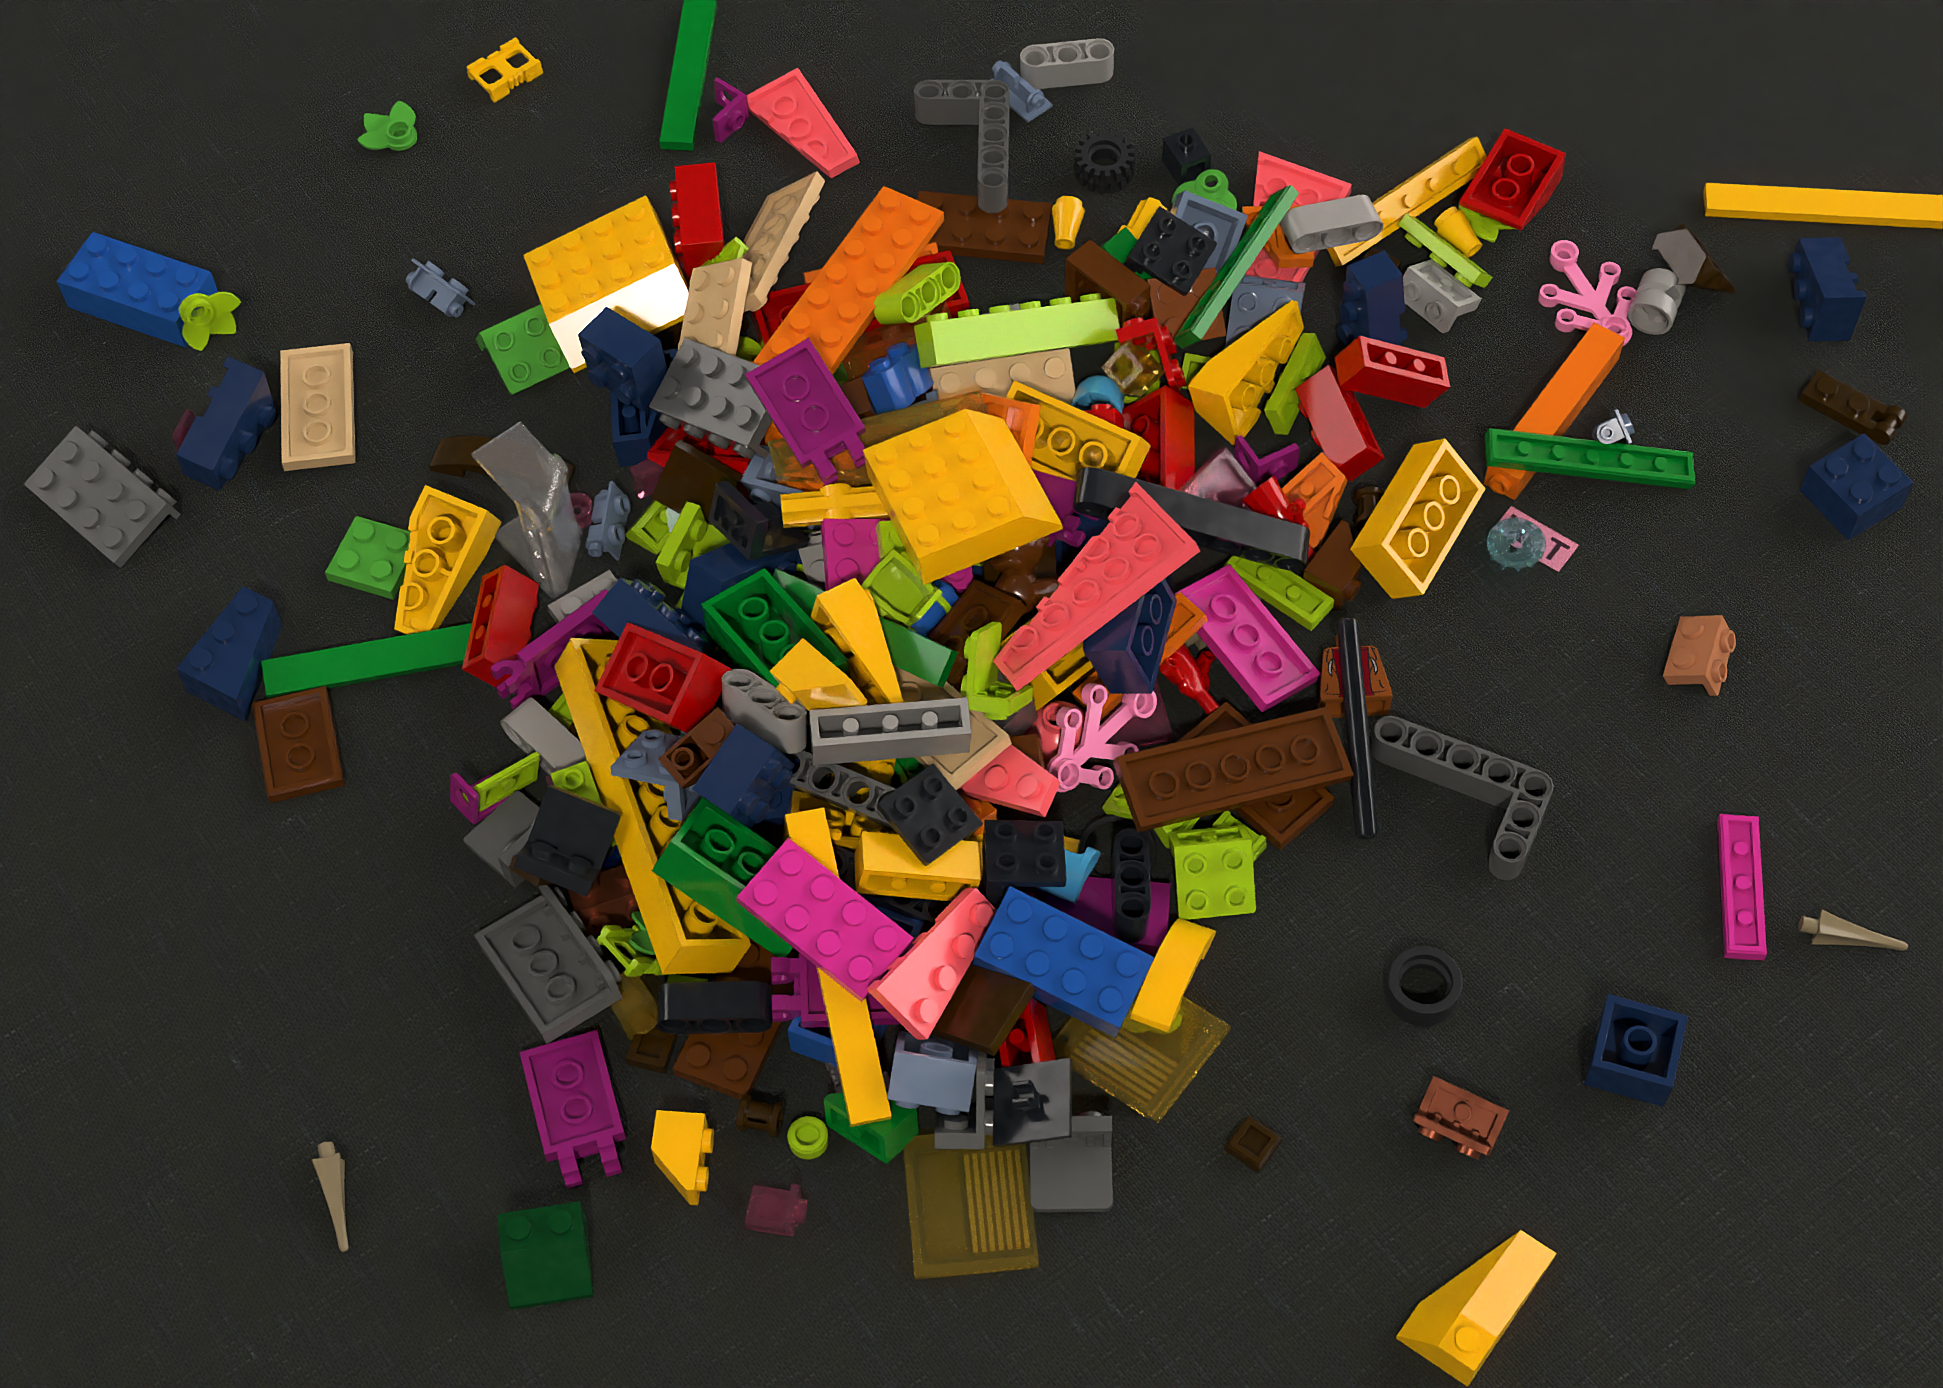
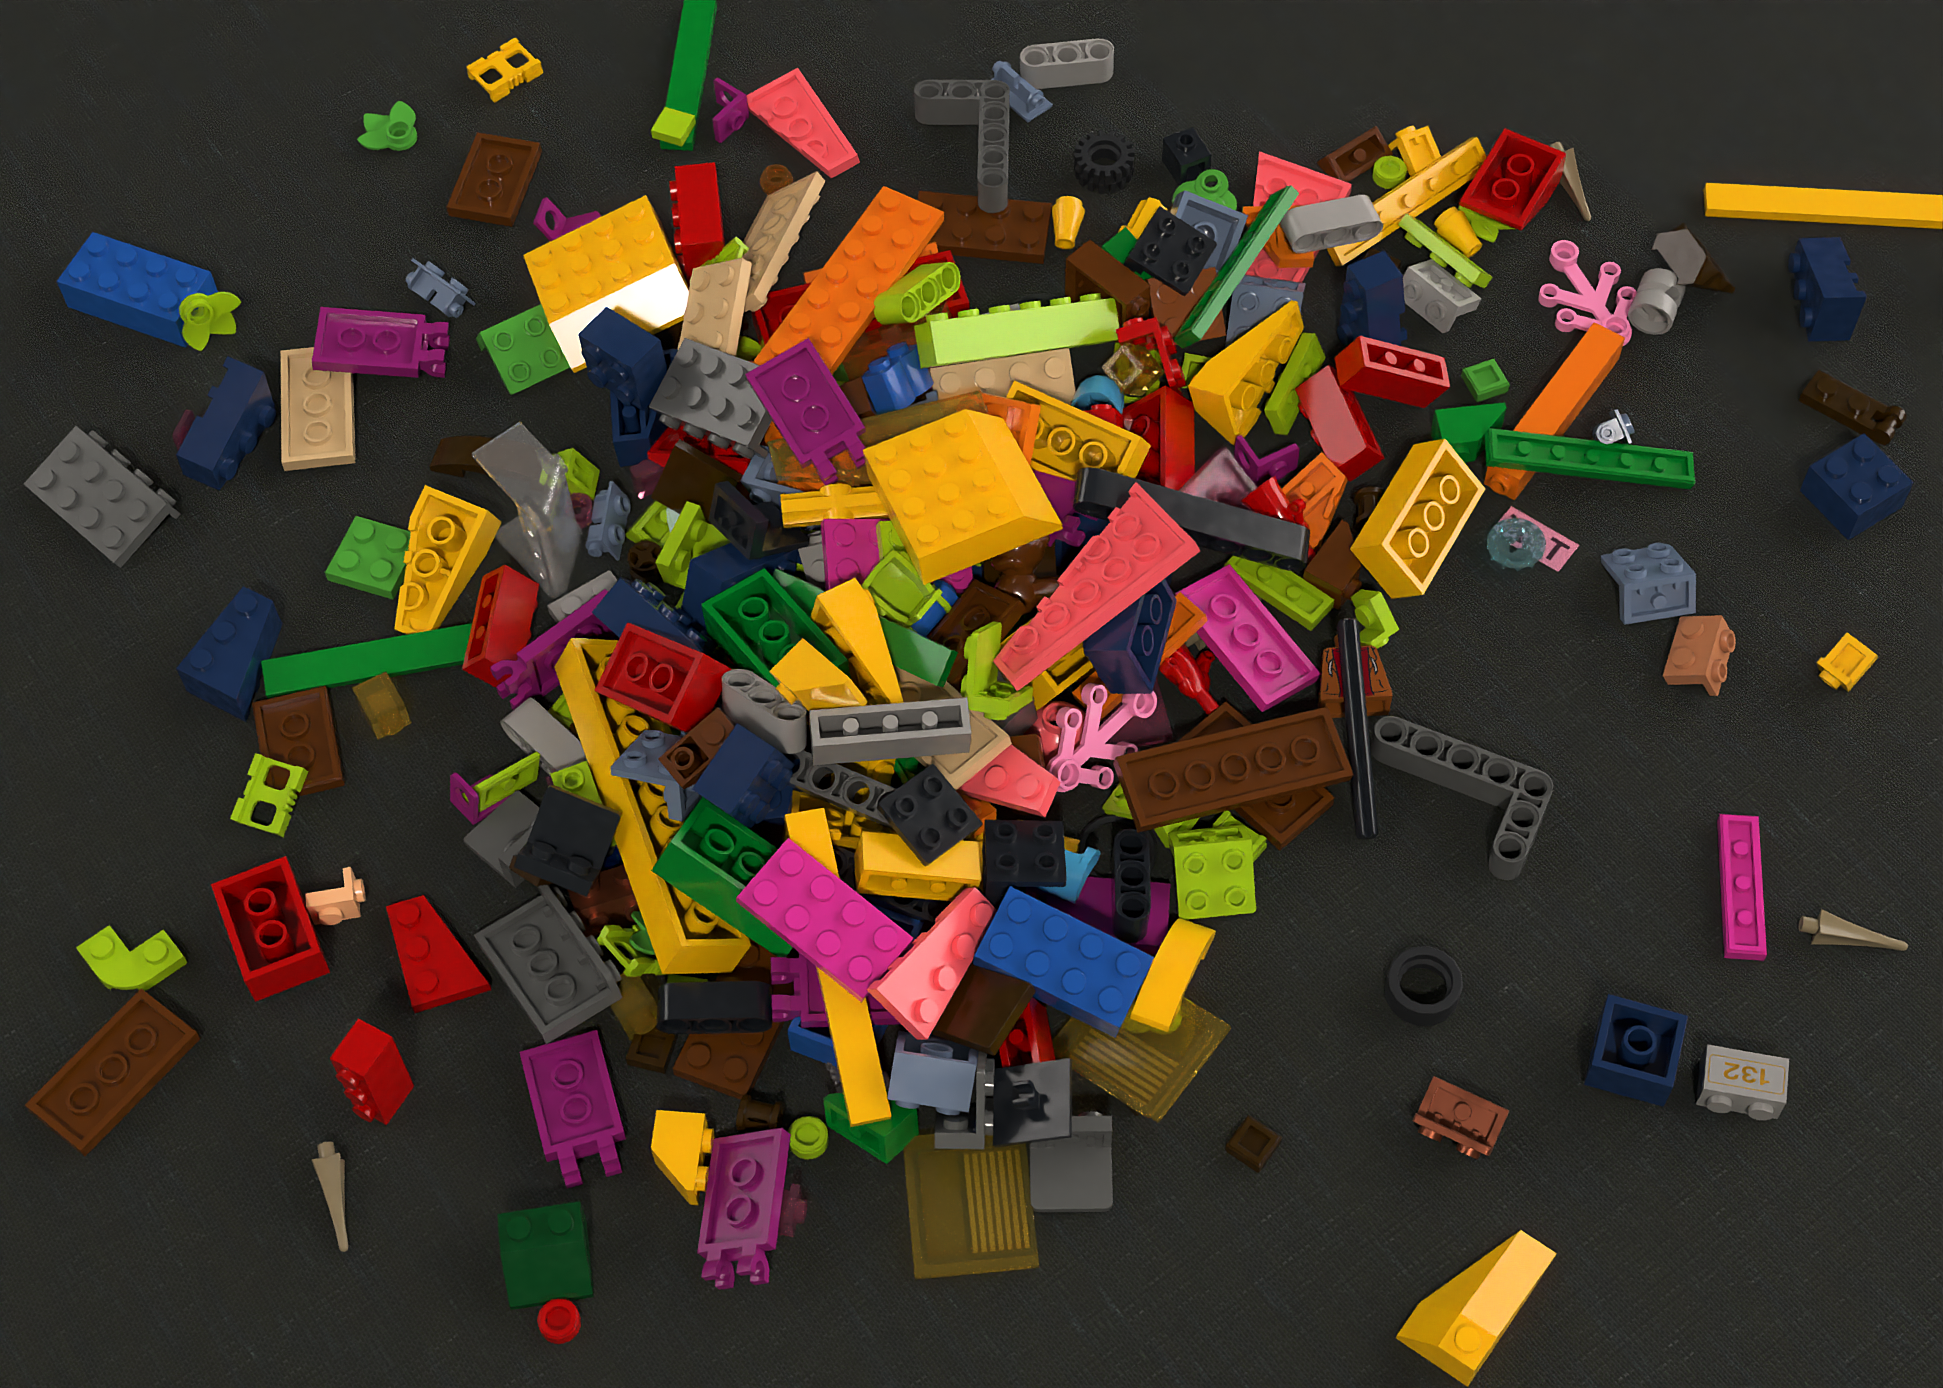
none -> reddish brown plate [25,989,201,1157]
none -> lime plate [76,925,187,991]
none -> red brick [211,856,330,1002]
none -> lime piece [230,753,308,837]
none -> light nougat bracket [305,867,366,925]
none -> magenta tile [312,307,450,378]
none -> red brick [330,1018,414,1125]
none -> clear yellow brick [352,672,411,740]
none -> red wing [386,895,491,1013]
none -> reddish brown plate [446,132,542,227]
none -> magenta bracket [533,197,601,241]
none -> red tile [537,1299,581,1344]
none -> lime bracket [540,448,600,503]
none -> dark brown wheel [627,541,663,585]
none -> lime tile [651,107,696,147]
none -> magenta tile [697,1128,791,1290]
none -> clear orange plate [760,164,793,195]
none -> reddish brown slope [1317,126,1393,182]
none -> lime bracket [1350,589,1399,649]
none -> lime tile [1372,156,1407,189]
none -> yellow bracket [1388,125,1441,177]
none -> green slope [1431,402,1506,463]
none -> bright green tile [1461,359,1510,402]
none -> dark tan piece [1550,142,1591,221]
none -> sand blue bracket [1601,543,1696,625]
none -> light grey brick [1696,1044,1789,1120]
none -> yellow bracket [1816,633,1878,692]

